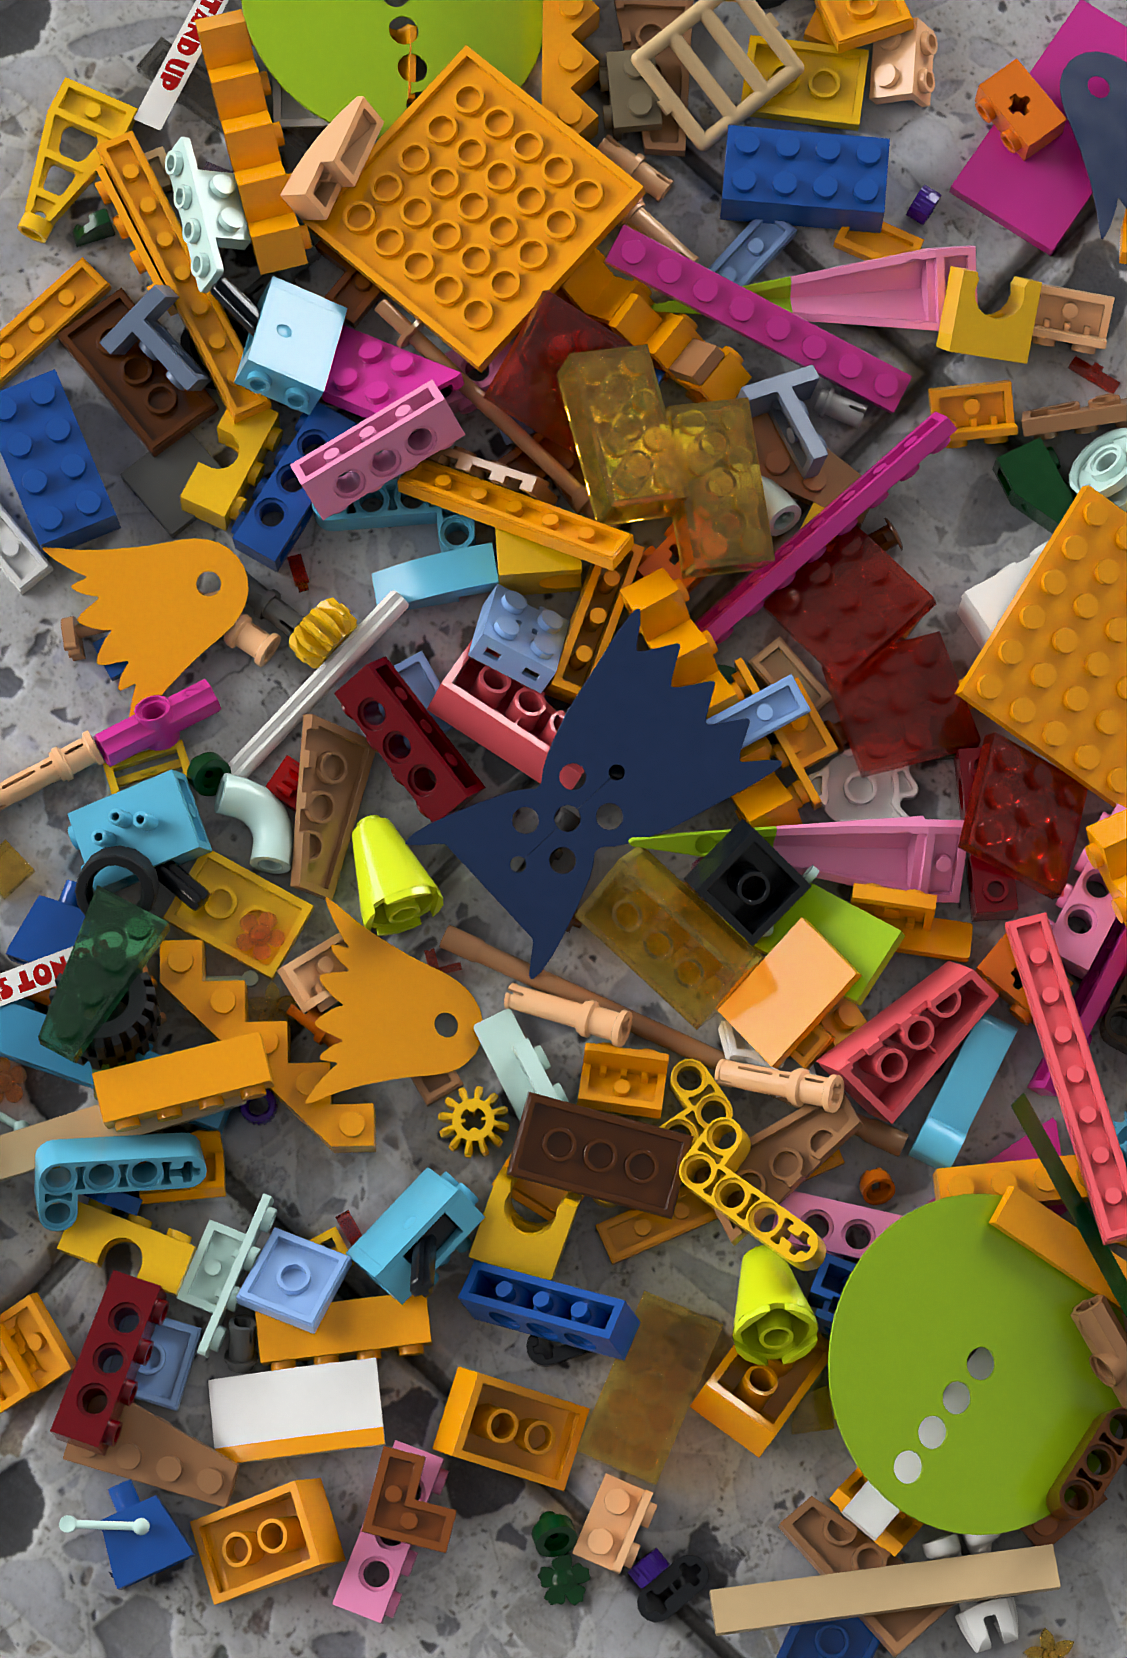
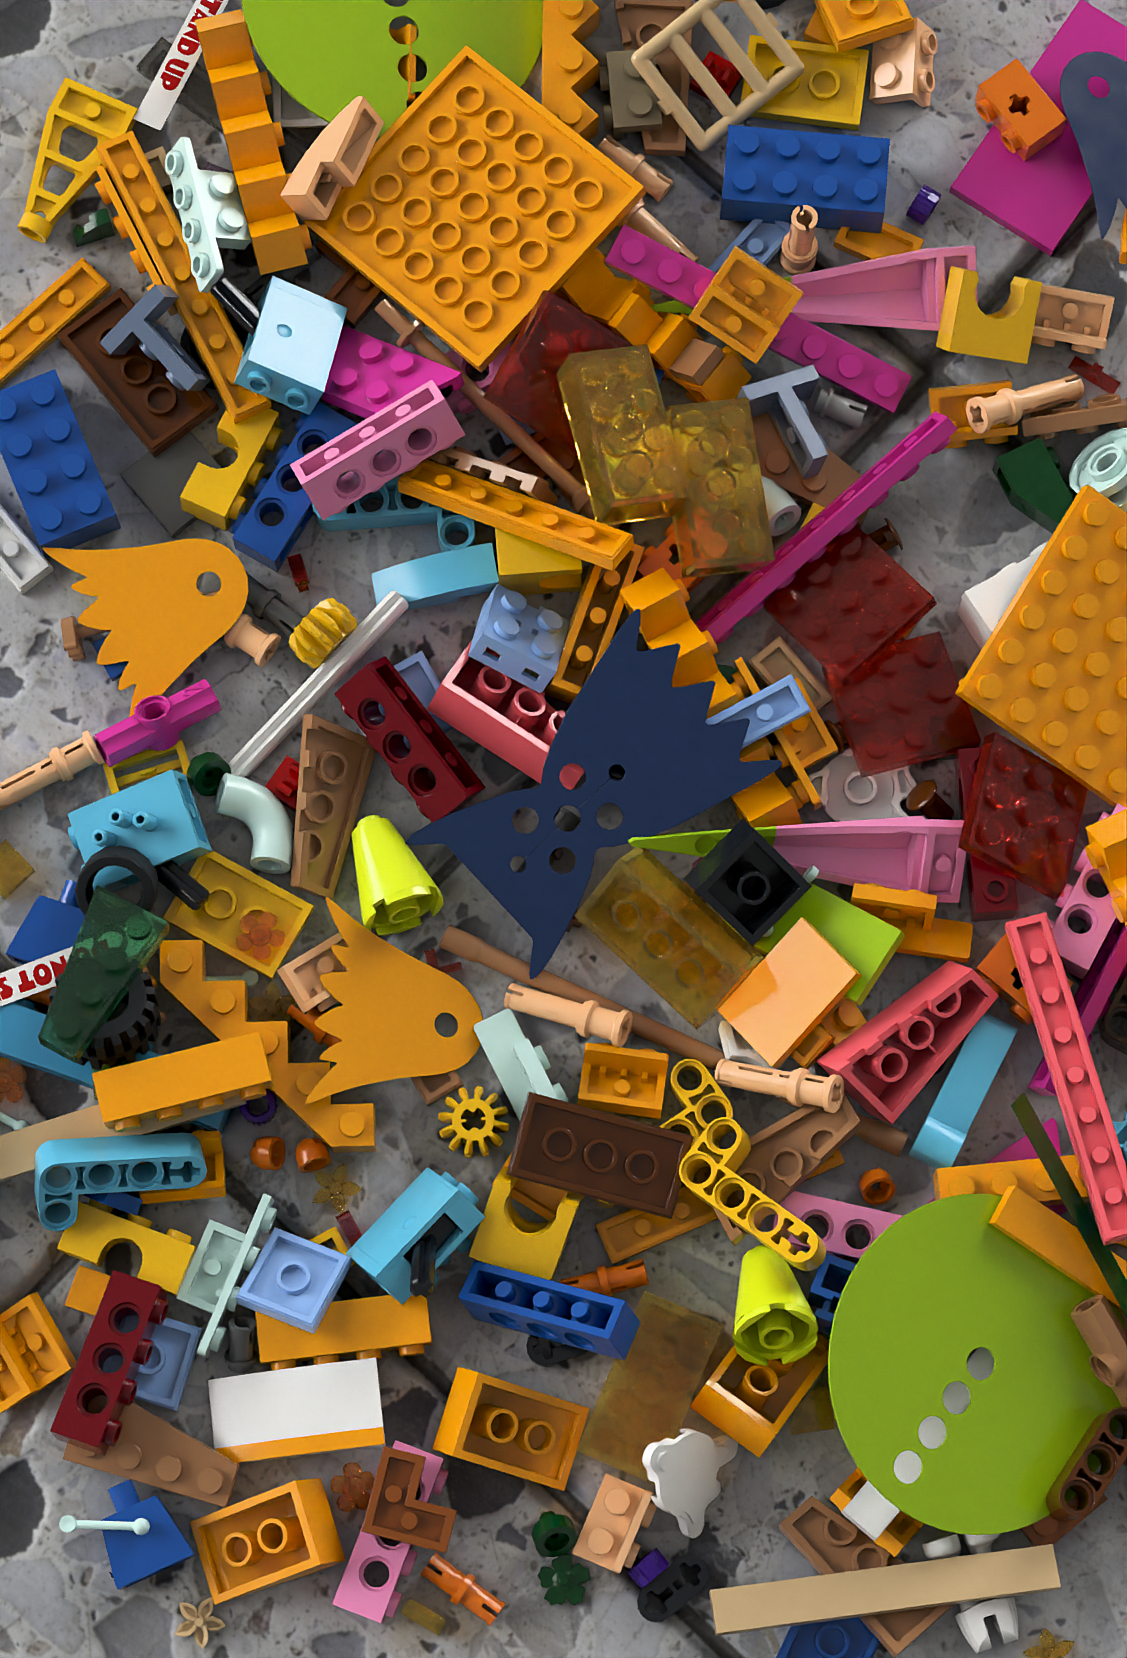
none -> light orange tile [65,1265,111,1316]
none -> tan plant [175,1597,226,1649]
none -> orange hinge [249,1136,286,1171]
none -> orange hinge [295,1138,331,1173]
none -> clear yellow plant [312,1163,362,1214]
none -> clear orange plant [330,1462,375,1512]
none -> clear yellow tile [401,1599,447,1636]
none -> orange pin [420,1552,506,1626]
none -> orange pin [560,1258,649,1297]
none -> white tile [642,1428,738,1538]
none -> light orange slope [688,245,803,364]
none -> red tile [689,51,743,101]
none -> light nougat pin [780,205,818,276]
none -> reddish brown piece [906,780,954,820]
none -> light nougat pin [966,374,1084,434]

